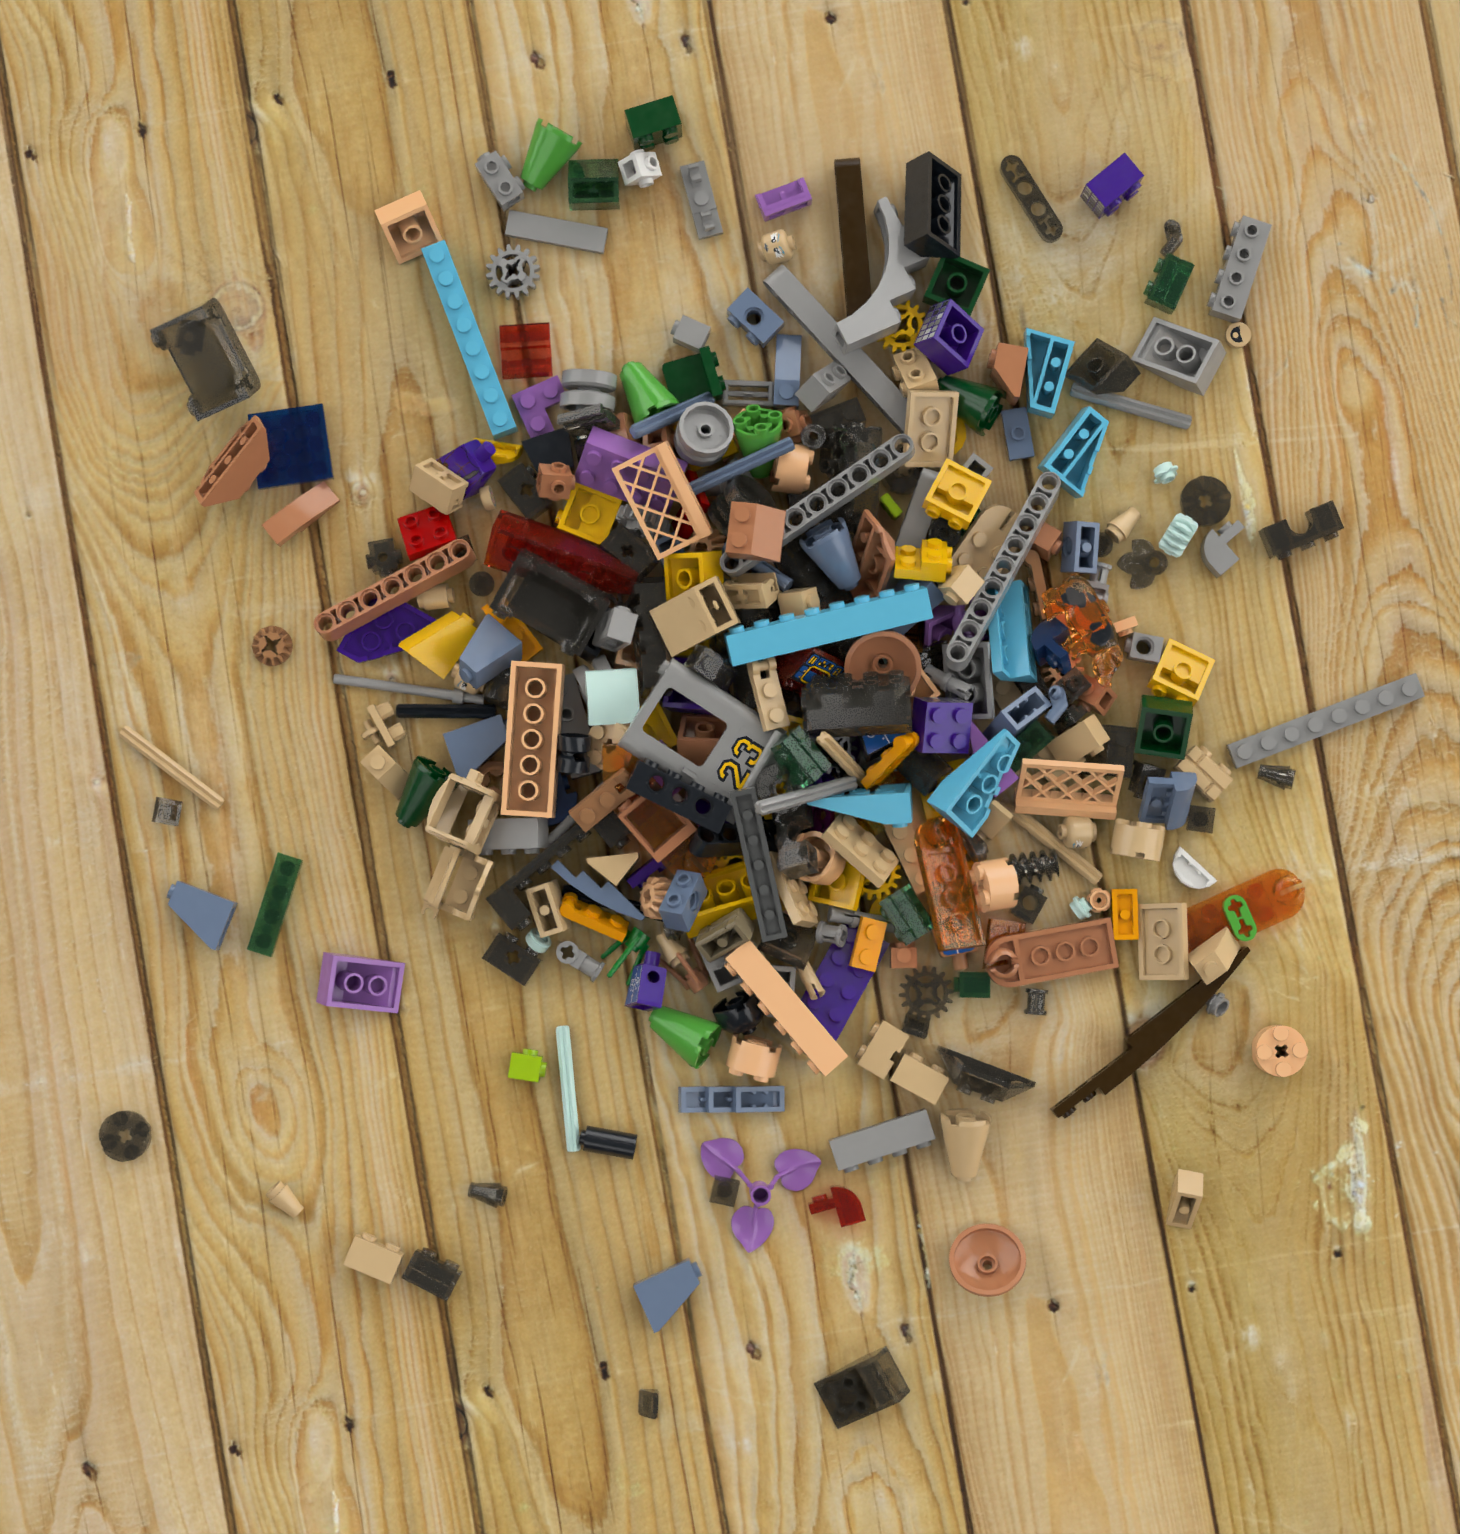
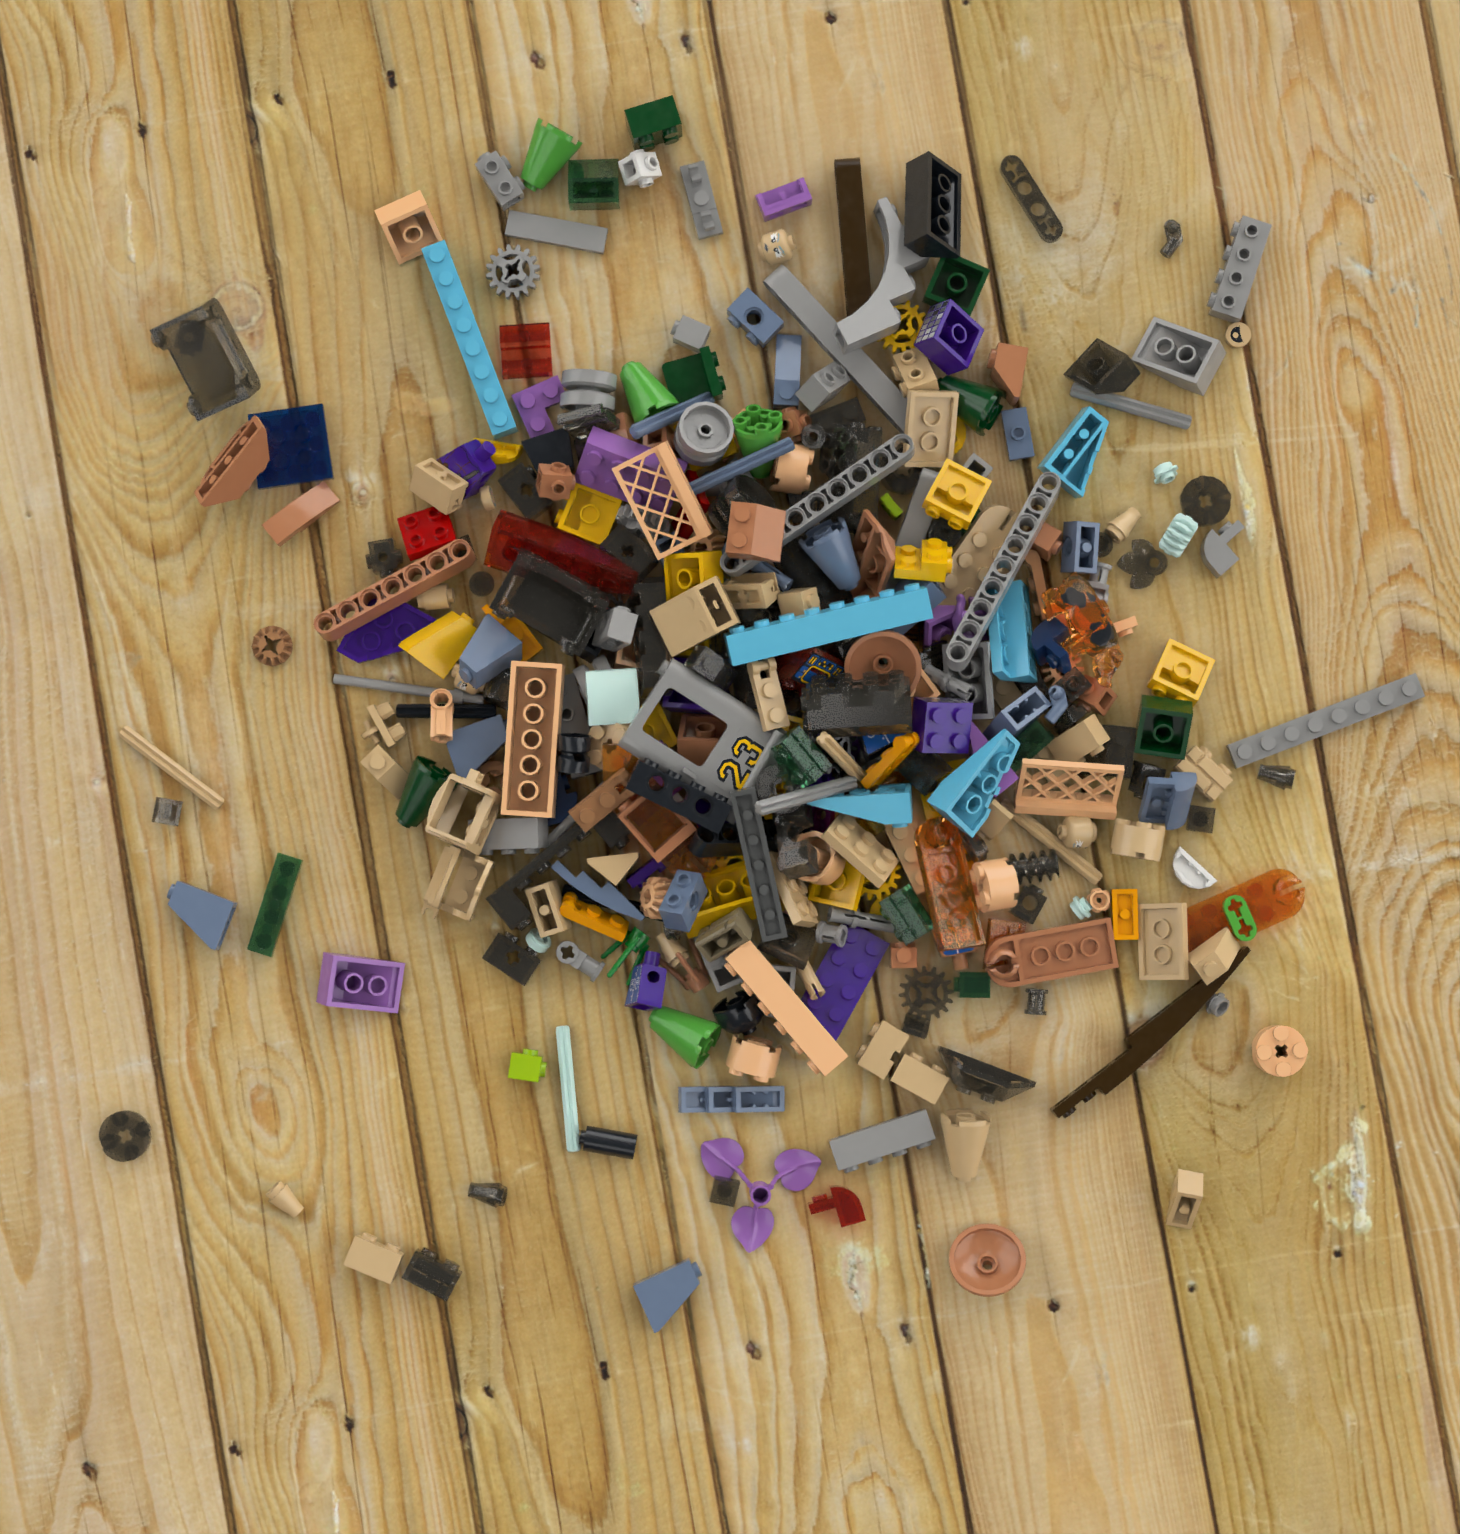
clear smoke slope [638,1389,659,1419] -> none
light grey tile [723,380,774,408] -> none
clear smoke slope [814,1346,910,1429] -> none
light orange plate [849,916,887,972] -> none
tan slope [938,564,985,606] -> none
medium azure wedge [1023,328,1075,419] -> none
dark purple brick [1080,153,1144,219] -> none
light grey brick [1123,632,1164,665] -> none
clear green brick [1143,253,1195,315] -> none
clear smoke arch [1258,500,1344,561] -> none
none -> light nougat piece [430,688,454,743]

